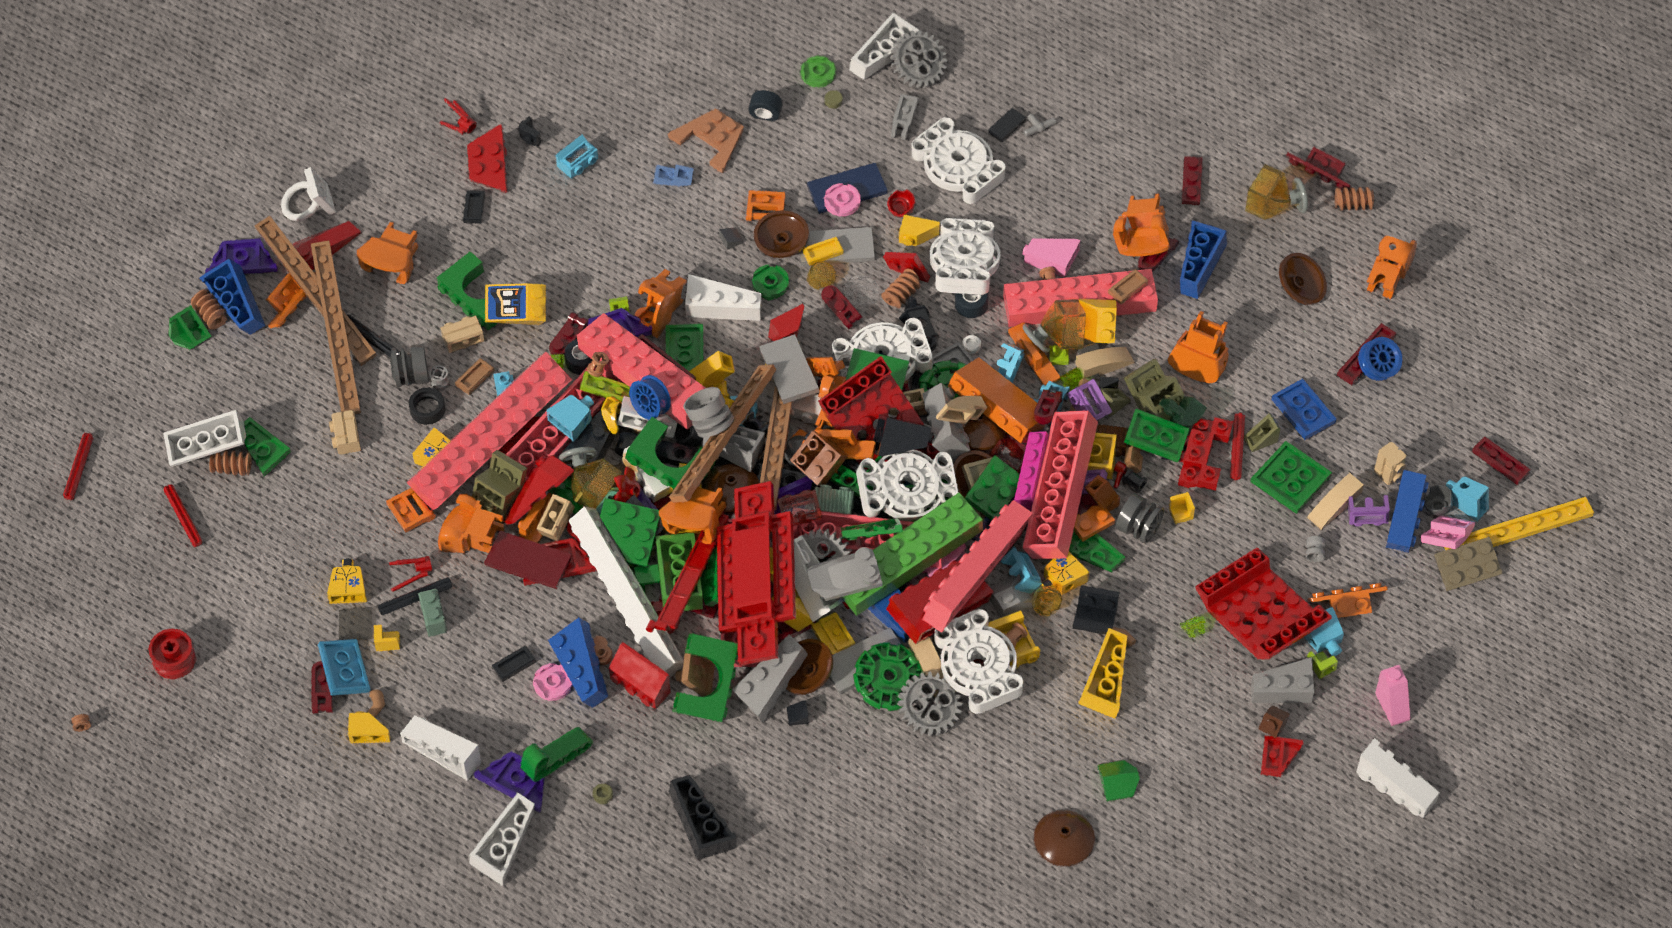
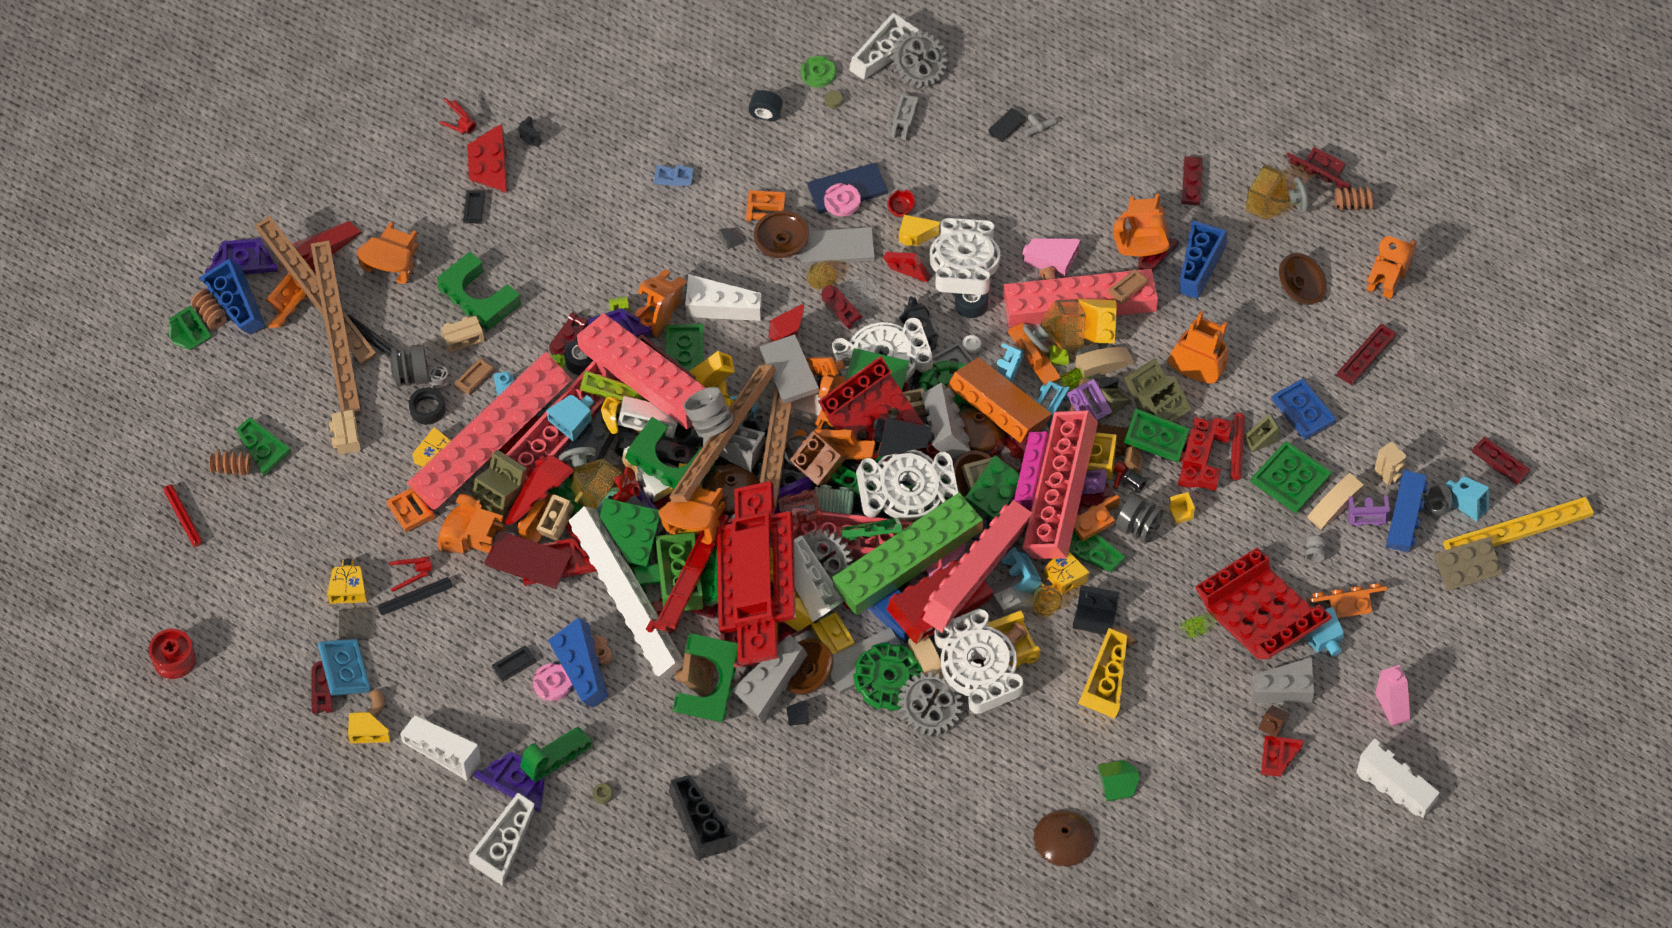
red axle [63,432,93,500] -> none
nougat bush [71,714,91,732] -> none
white slope [163,410,246,467] -> none
white tile [281,167,336,221] -> none
yellow panel [374,625,400,651] -> none
sand green brick [418,589,447,637] -> none
slope [485,284,546,325] -> none
medium azure window [556,134,598,179] -> none
nougat bush [587,352,609,377] -> none
slope [609,642,671,709] -> none
blue wheel [629,375,671,420] -> none
nougat wing [668,108,744,173] -> none
green plate [752,265,789,301] -> none
yellow tile [802,237,844,266] -> none
light grey slope [807,547,882,601] -> none
nougat piece [881,269,921,309] -> none
white piece [912,118,1005,204] -> none
tan slope [936,396,987,424] -> none
dark red plate [1034,389,1063,425] -> none
reddish brown brick [1084,475,1119,509] -> none
clear green brick [1159,396,1207,426] -> none
lime panel [1307,651,1338,679] -> none
blue wheel [1358,337,1402,381] -> none
bright pink slope [1421,516,1475,549] -> none

